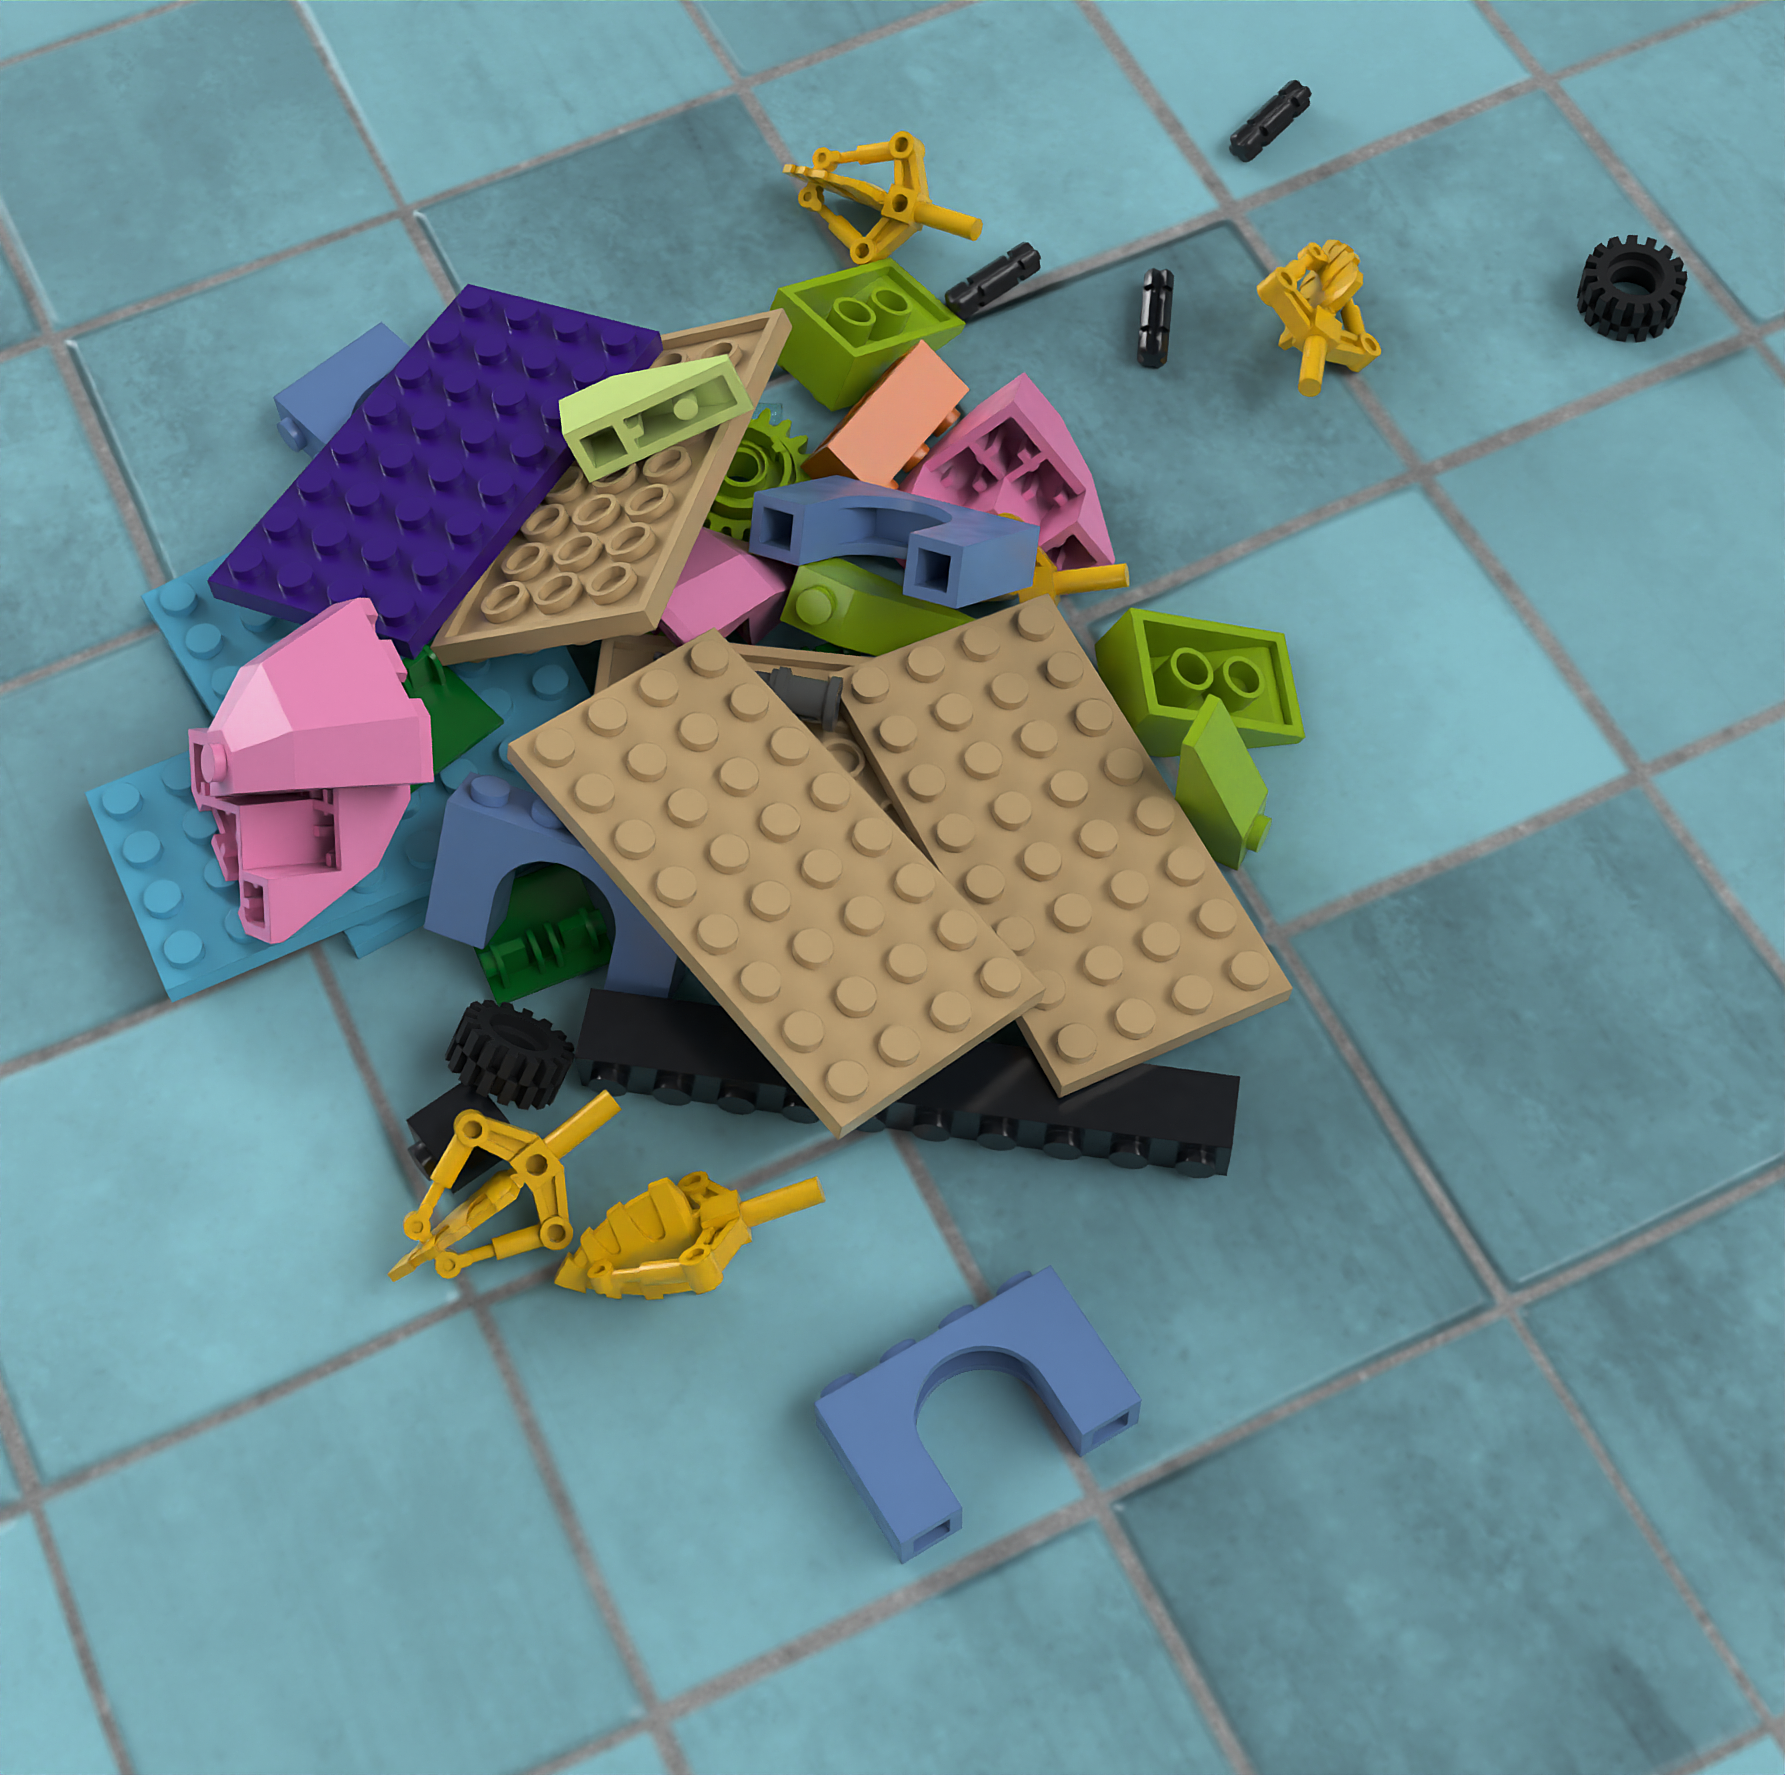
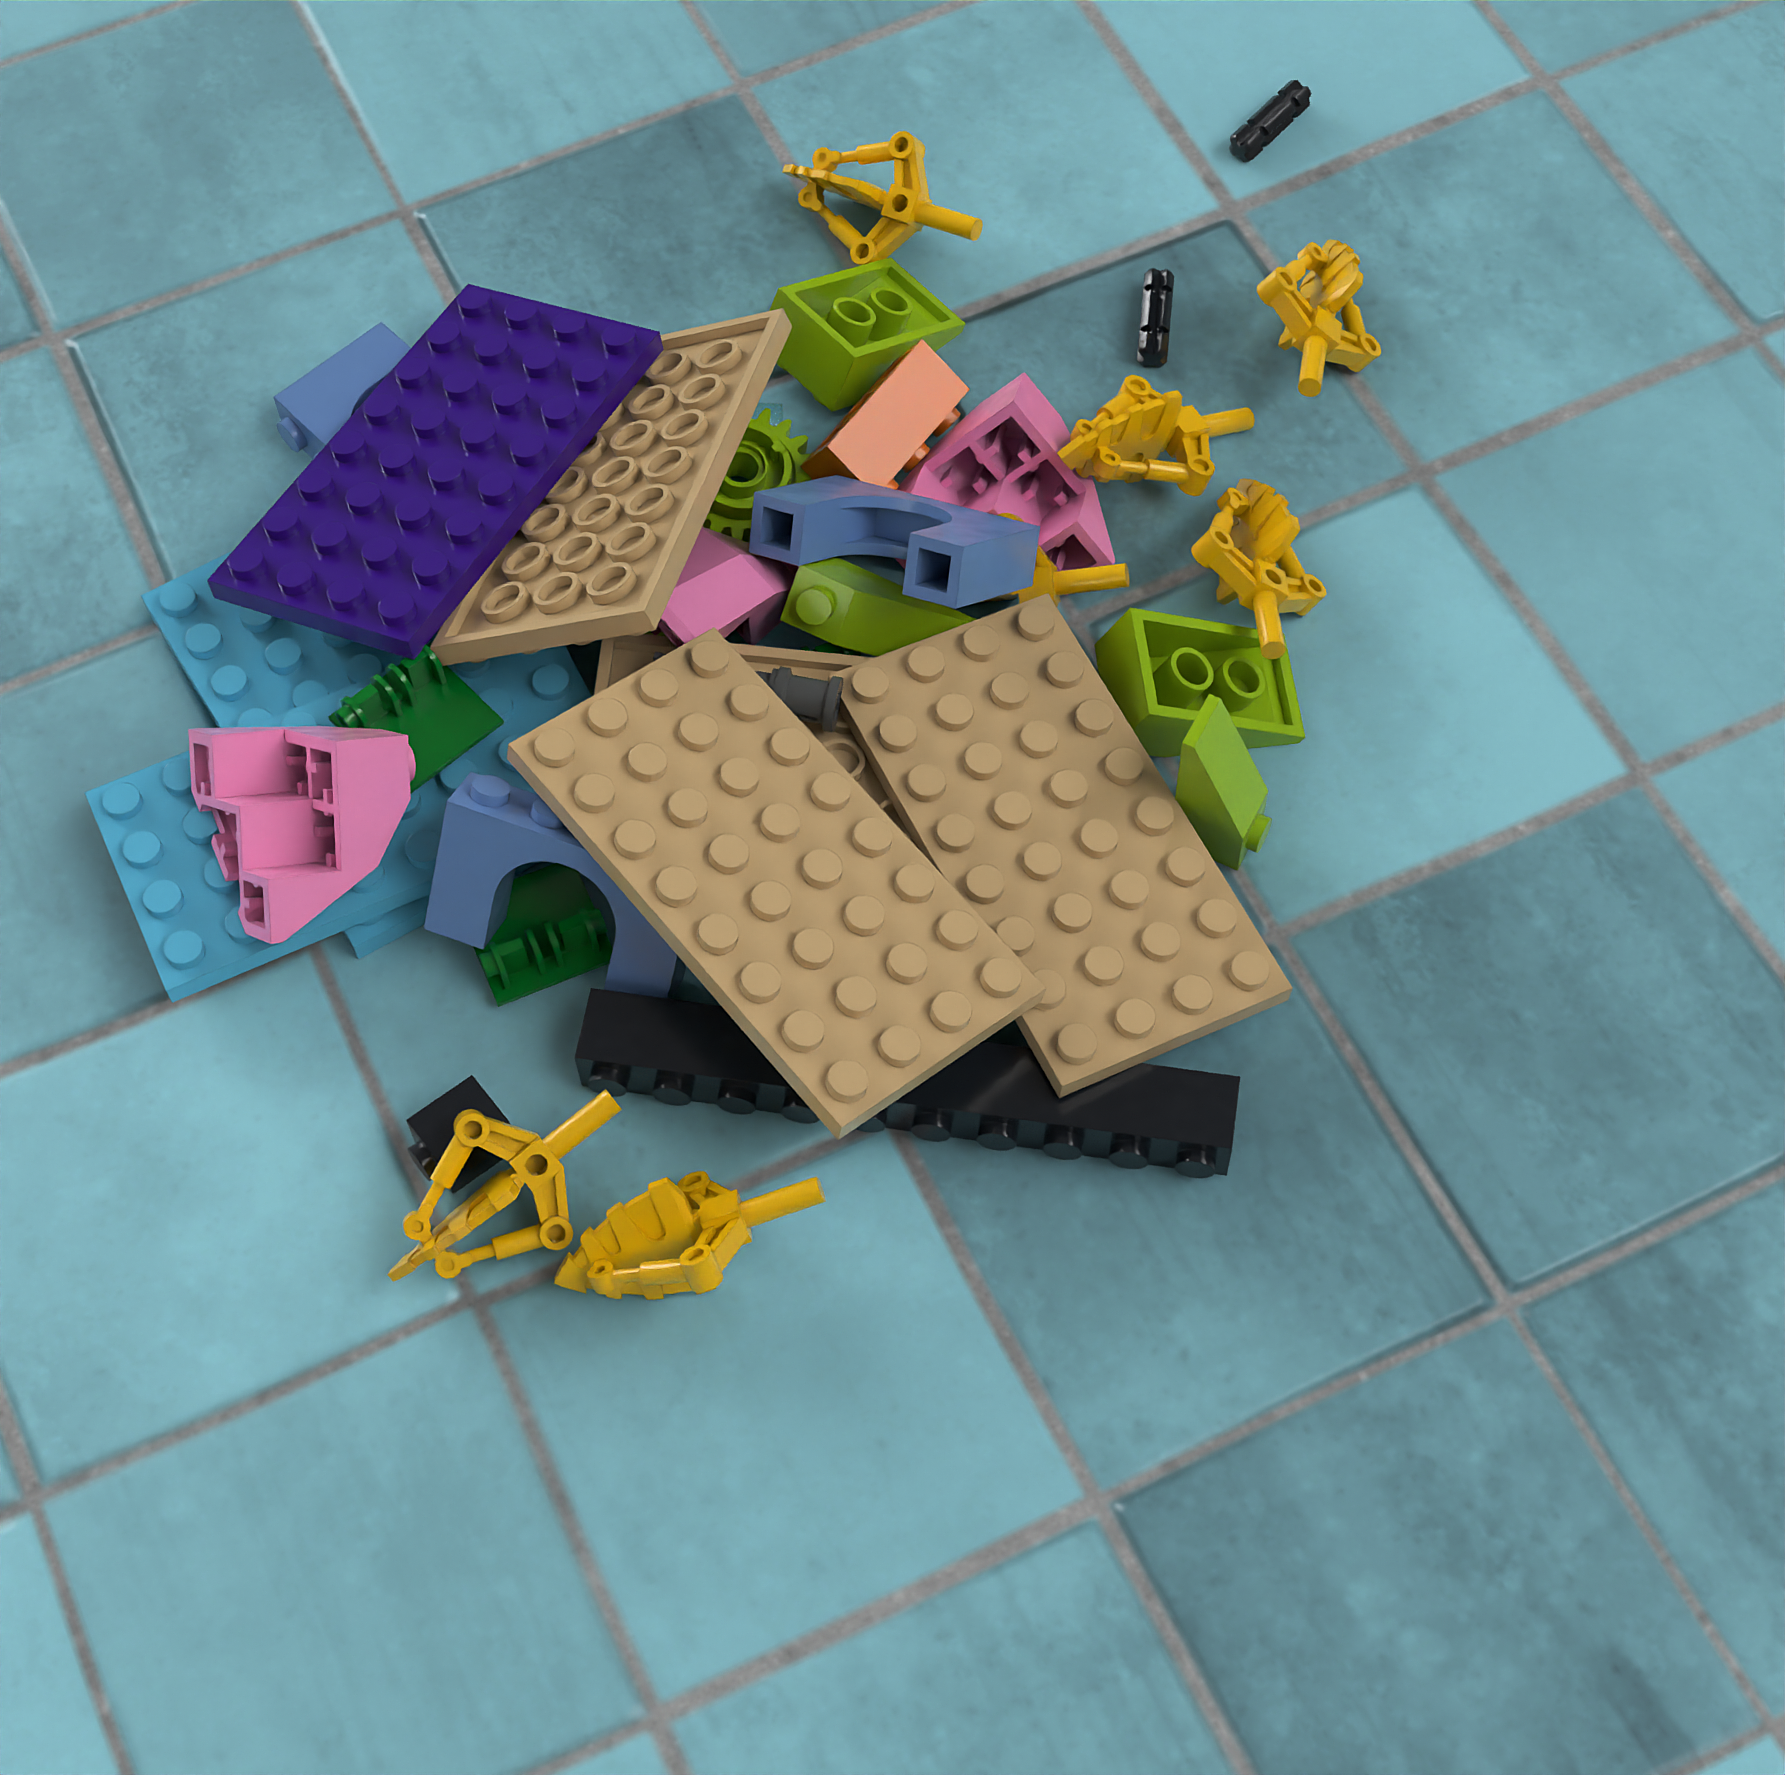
bright pink brick [201,598,434,797] -> none
black tyre [445,1000,575,1110] -> none
yellowish green slope [558,354,754,483] -> none
medium blue arch [814,1265,1142,1564] -> none
black axle [944,242,1041,320] -> none
black tyre [1577,235,1688,343] -> none
none -> yellow bar [1057,375,1255,496]
none -> yellow bar [1191,478,1326,659]

